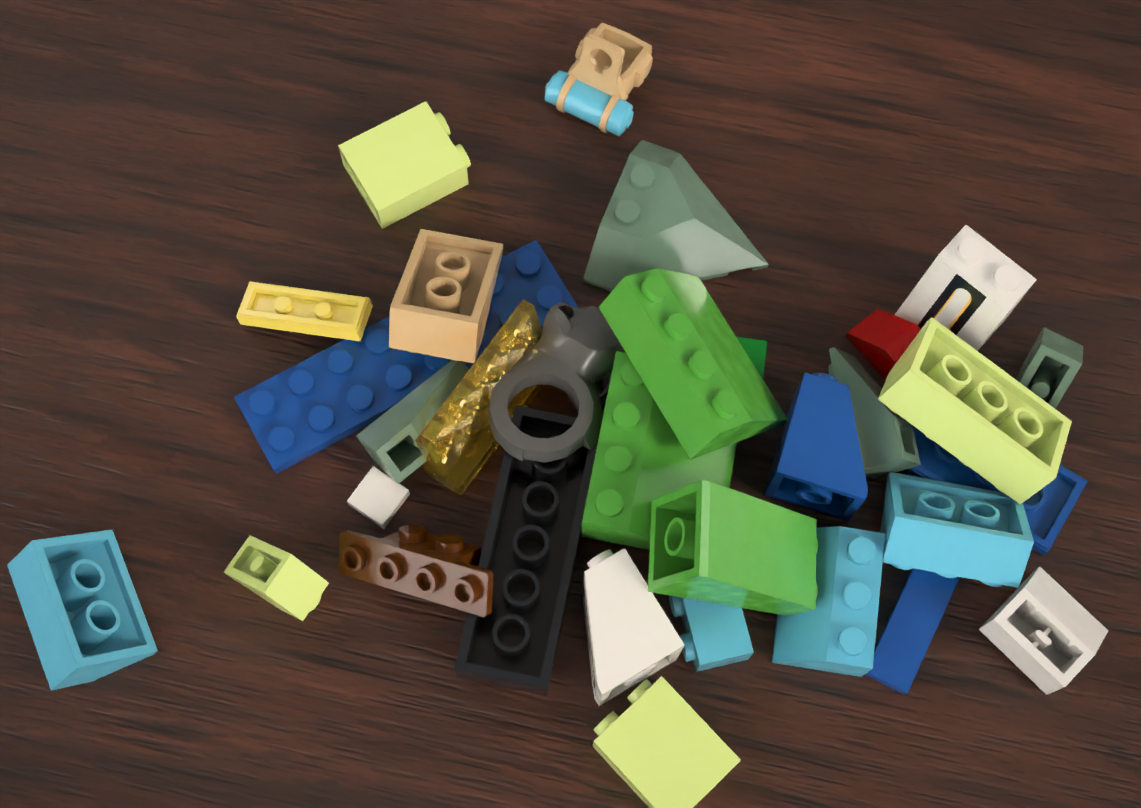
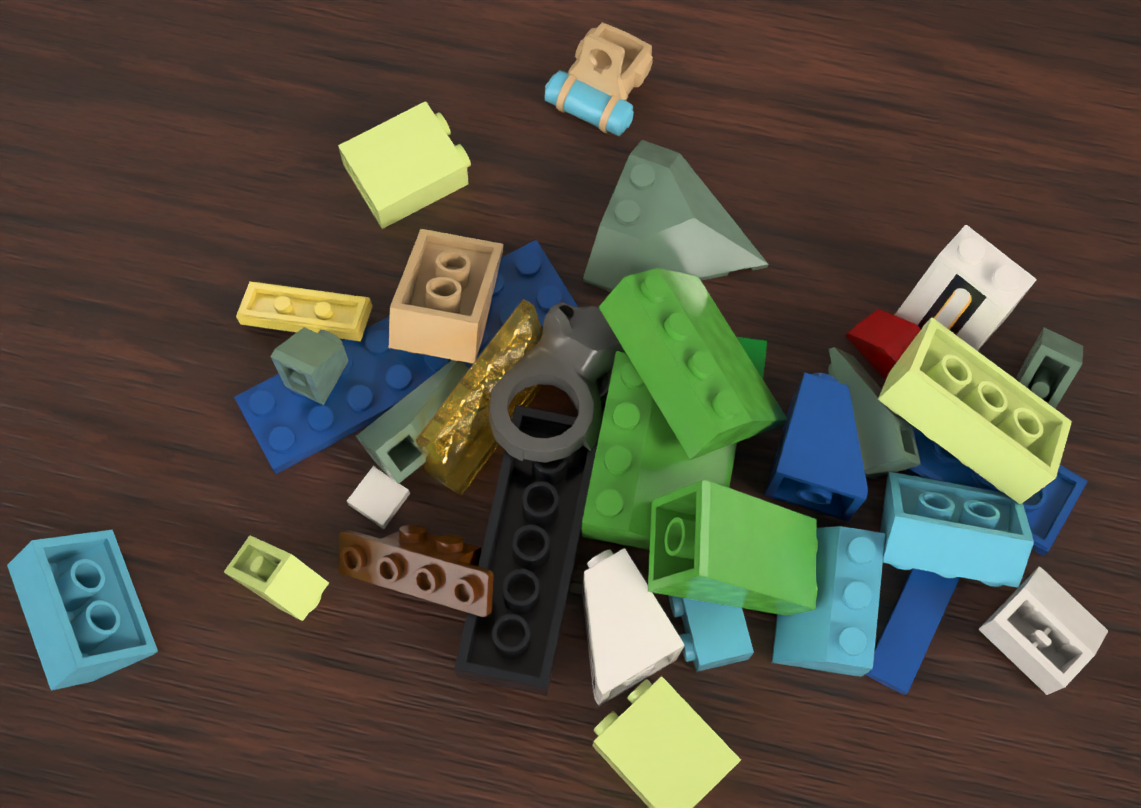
none -> sand green slope [270,327,349,405]

